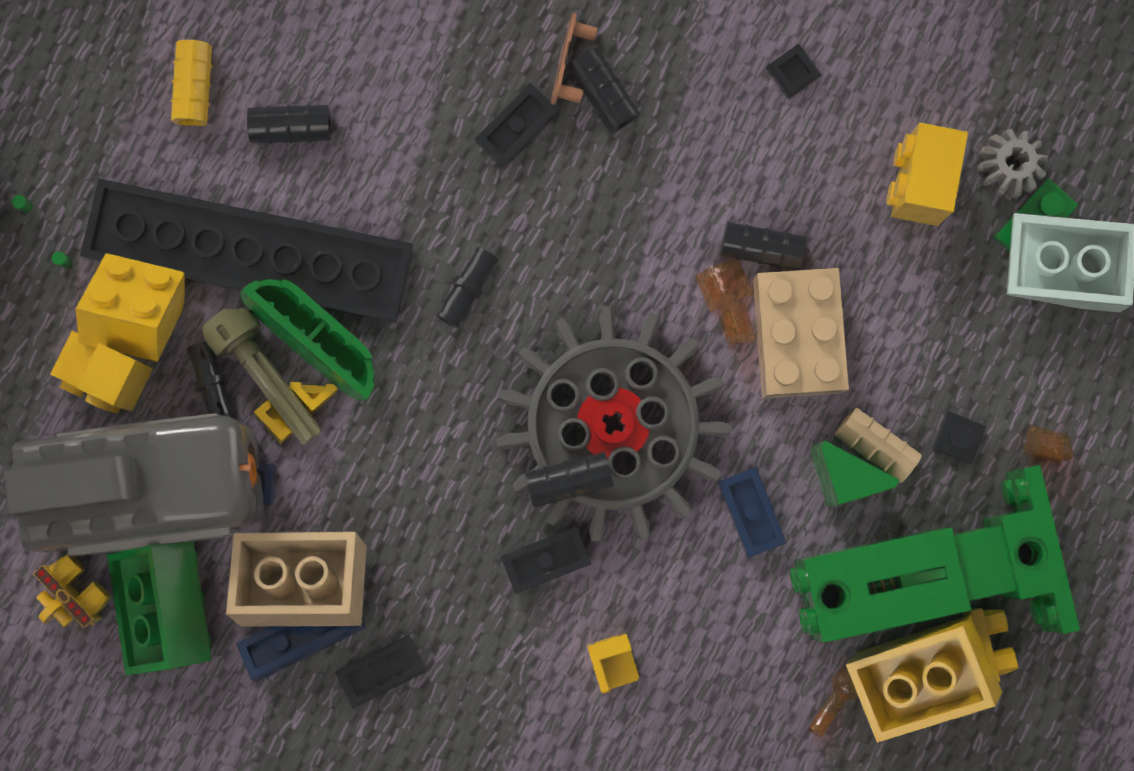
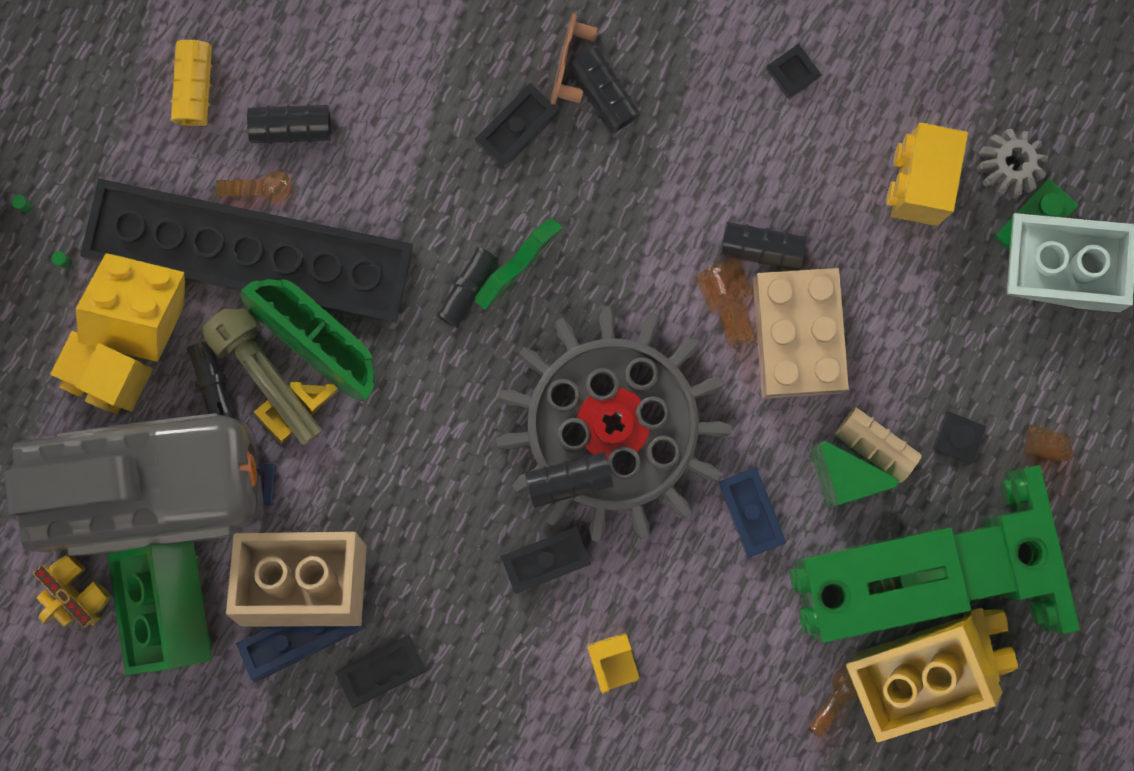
none -> clear orange bar [216,171,293,202]
none -> green tile [475,218,563,310]

